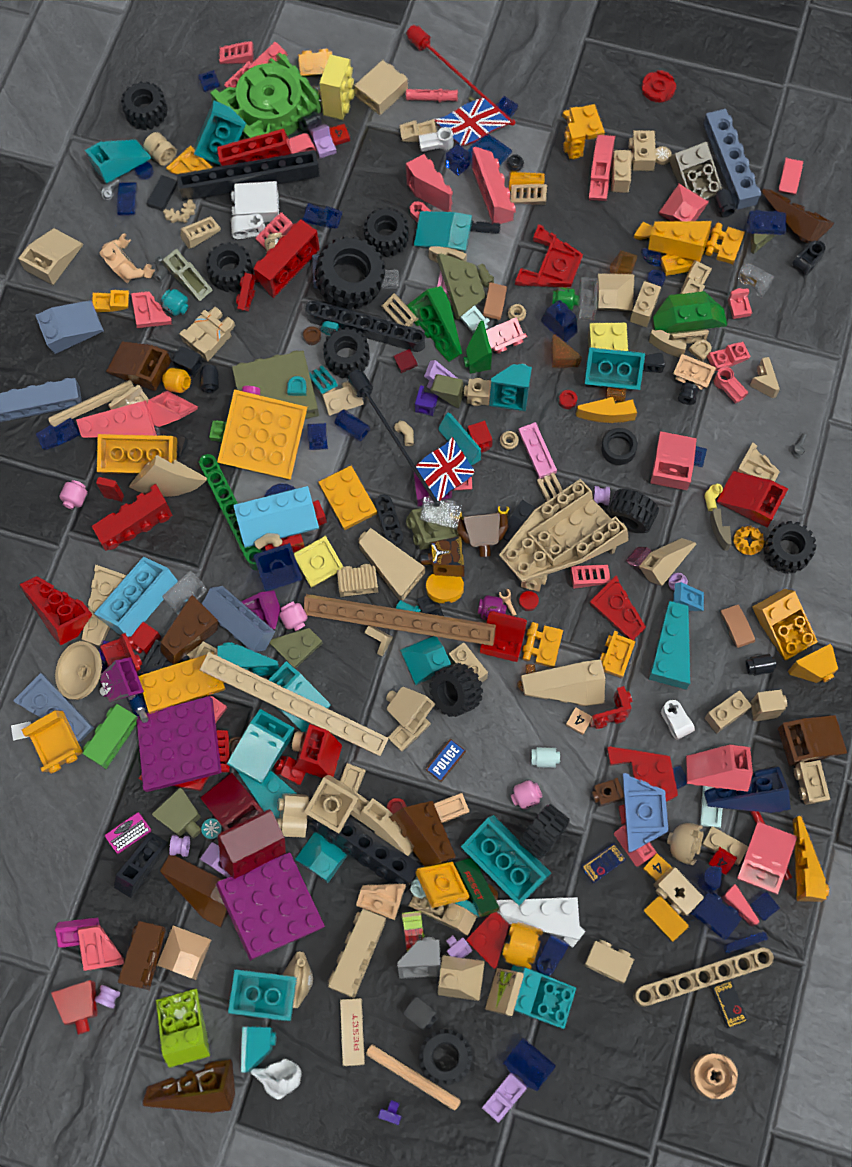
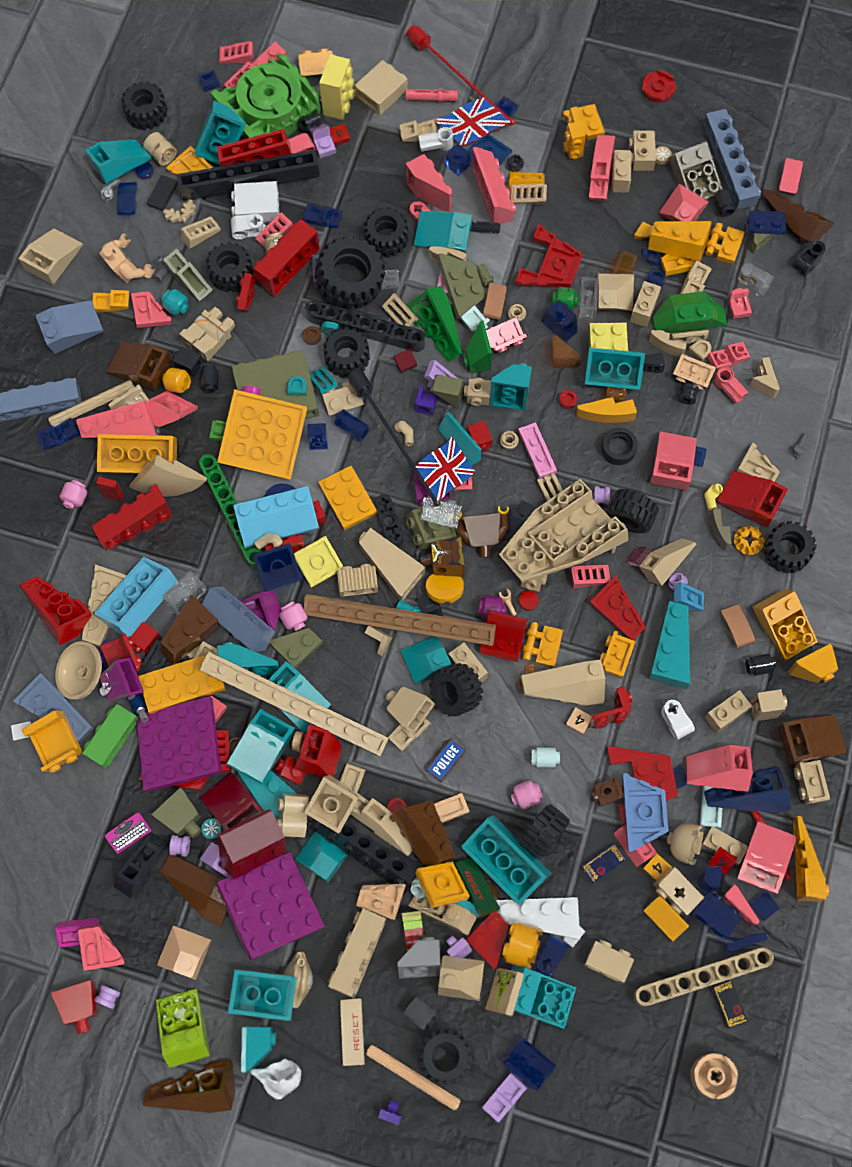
reddish brown wedge [117,921,166,991] -> none

